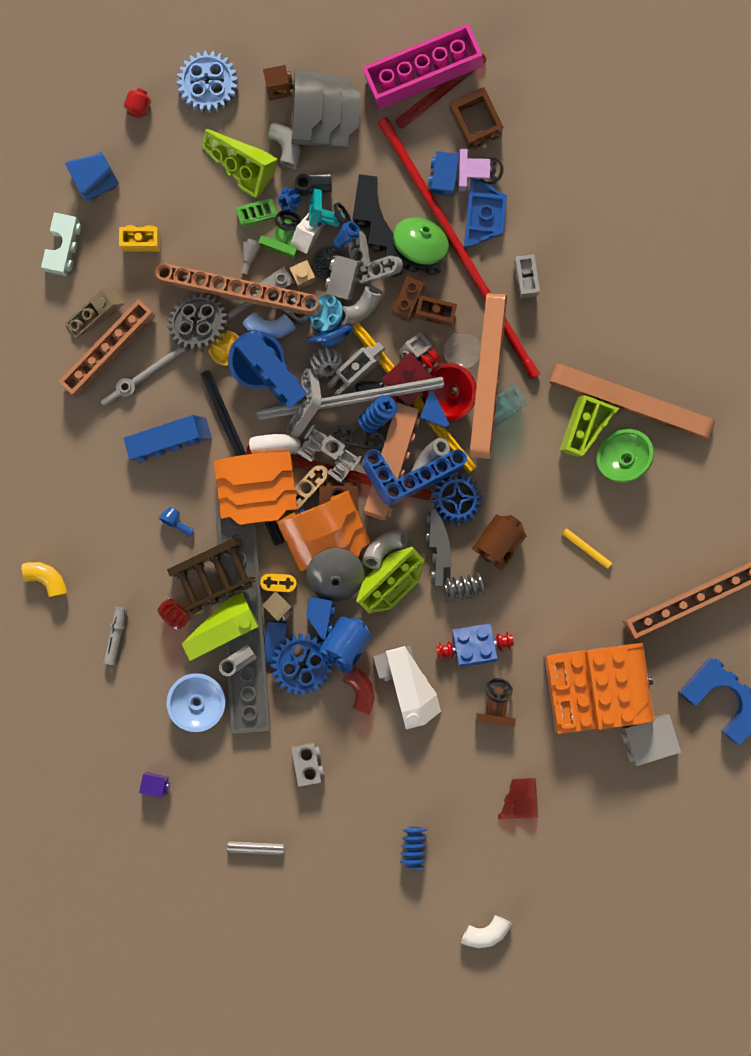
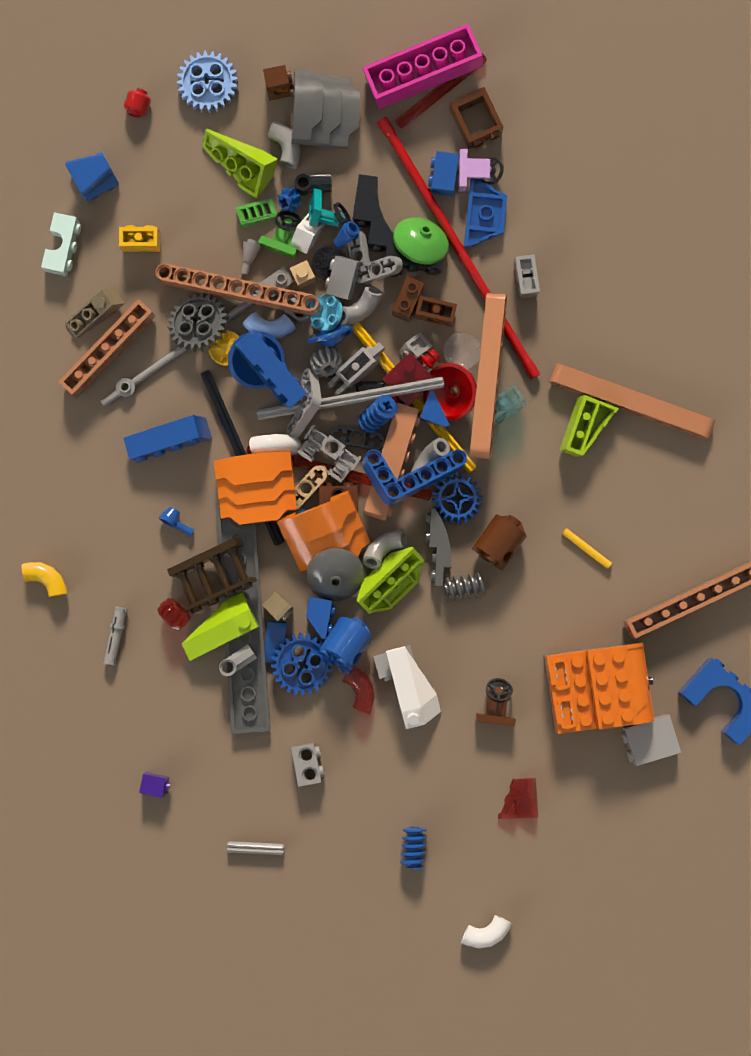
light blue dish [167,673,225,732] -> none
yellow beam [260,574,297,592] -> none
plate [436,624,514,668] -> none
bright green dish [596,429,654,483] -> none

